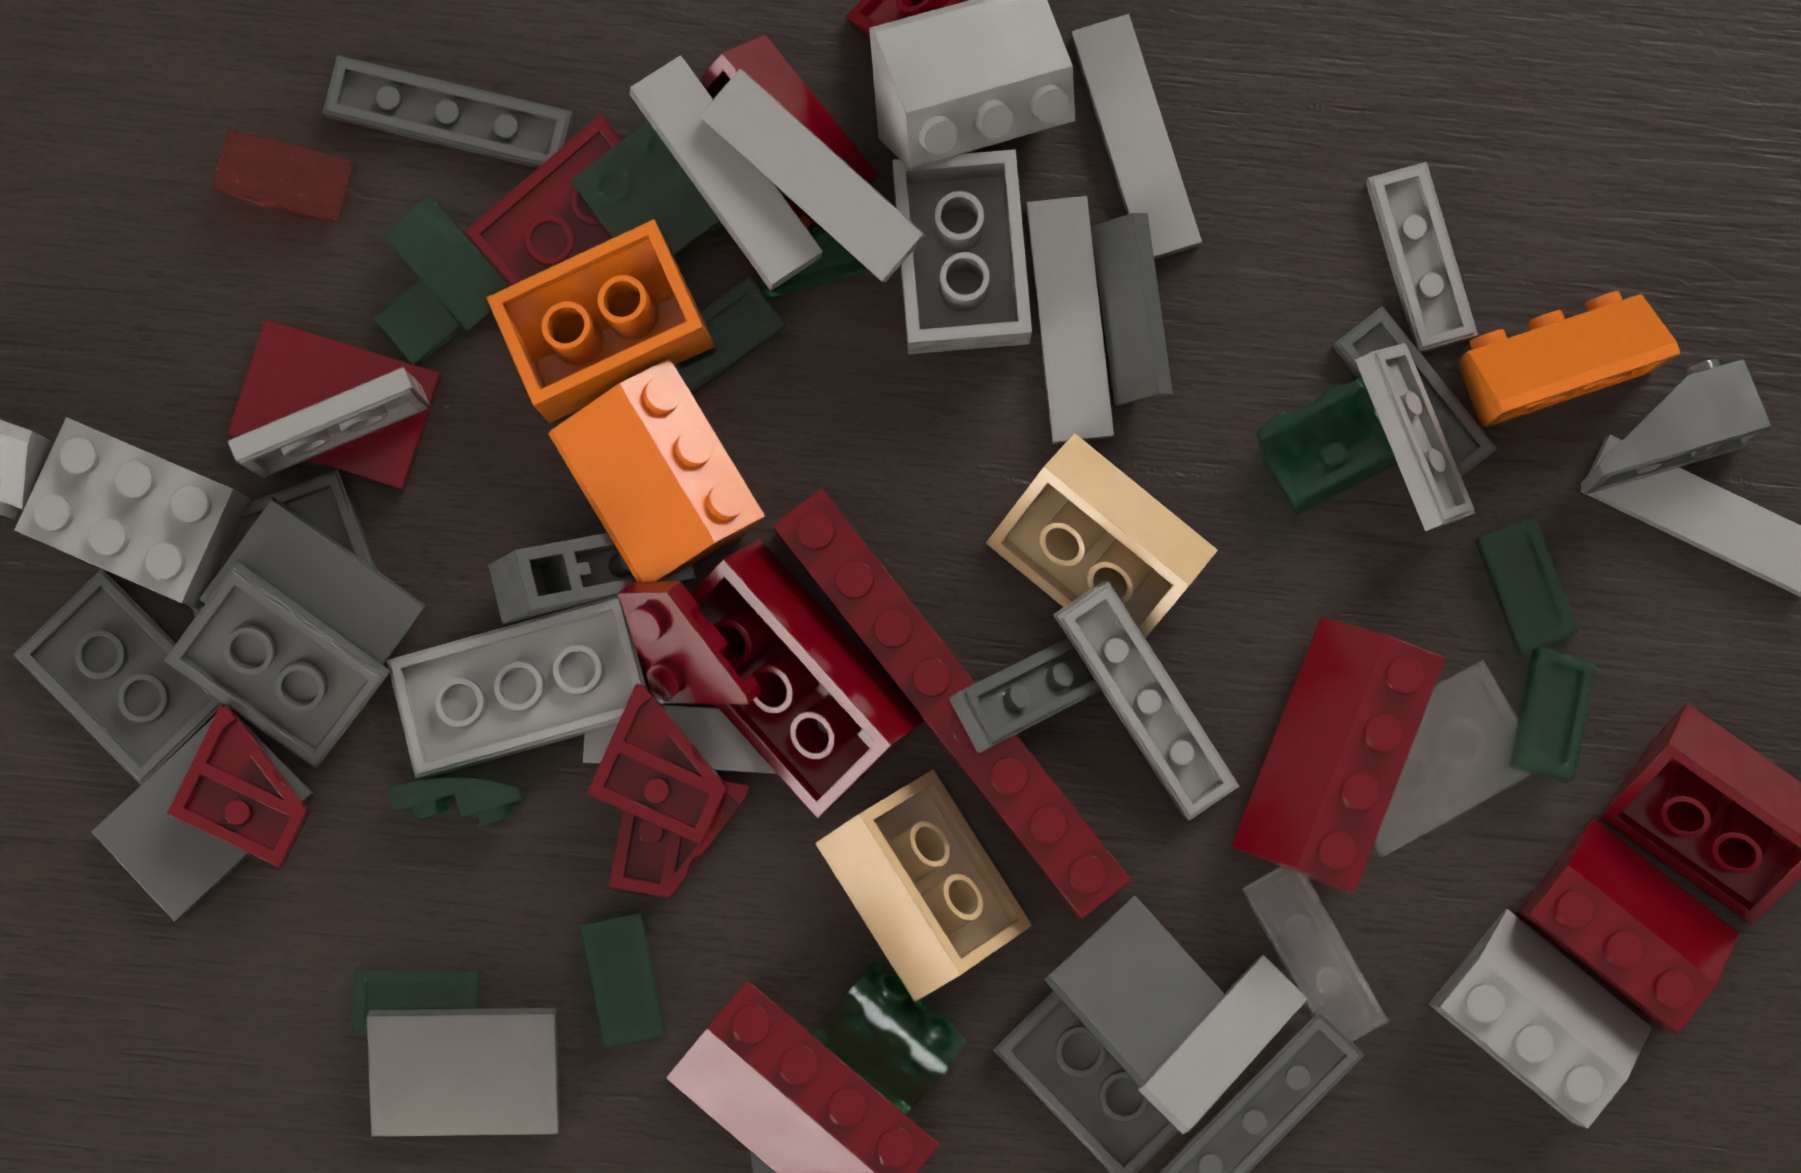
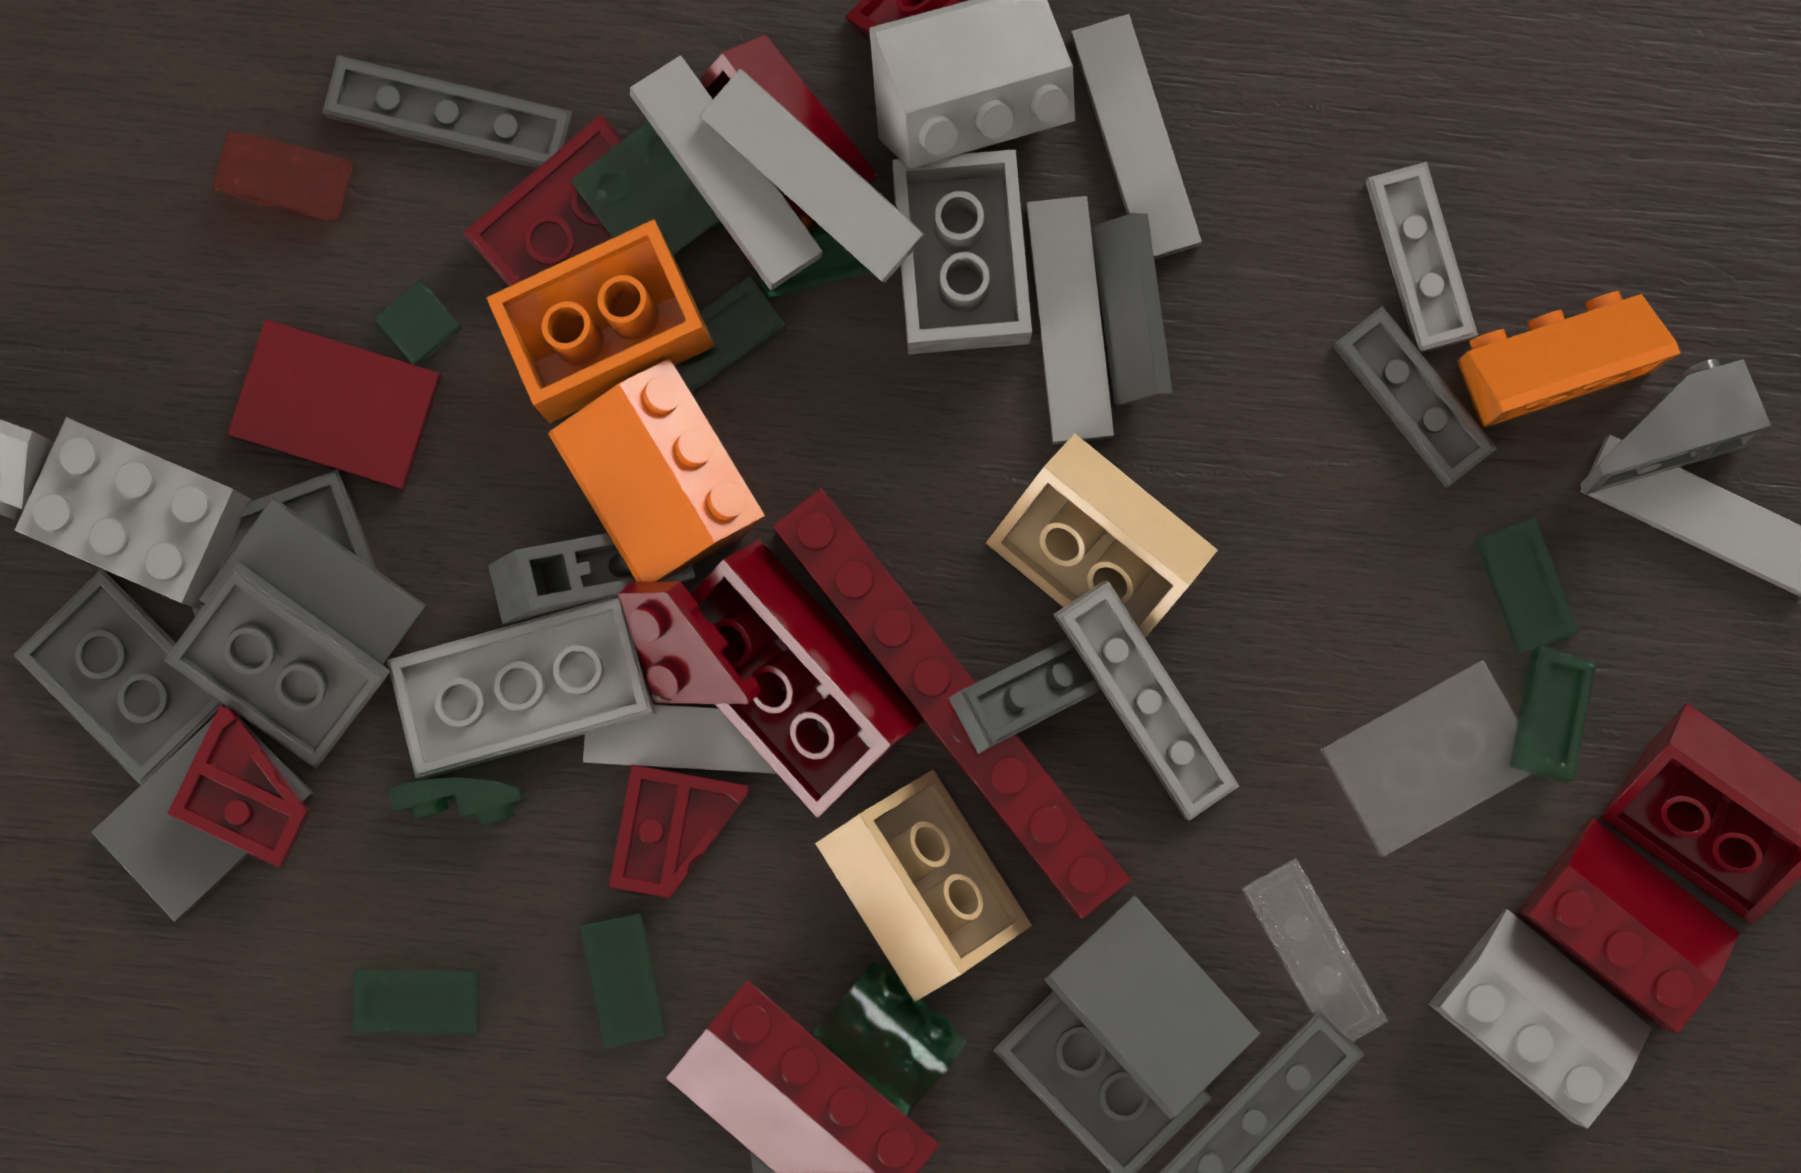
light grey tile [228,367,430,478] -> none
dark grey tile [367,1008,560,1137] -> none
clear green slope [381,195,509,331] -> none
dark red wing [587,683,728,845] -> none
light grey tile [1138,955,1308,1134] -> none
dark red slope [1231,617,1446,893] -> none
clear green bracket [1256,377,1398,516] -> none
light grey tile [1355,343,1475,531] -> none

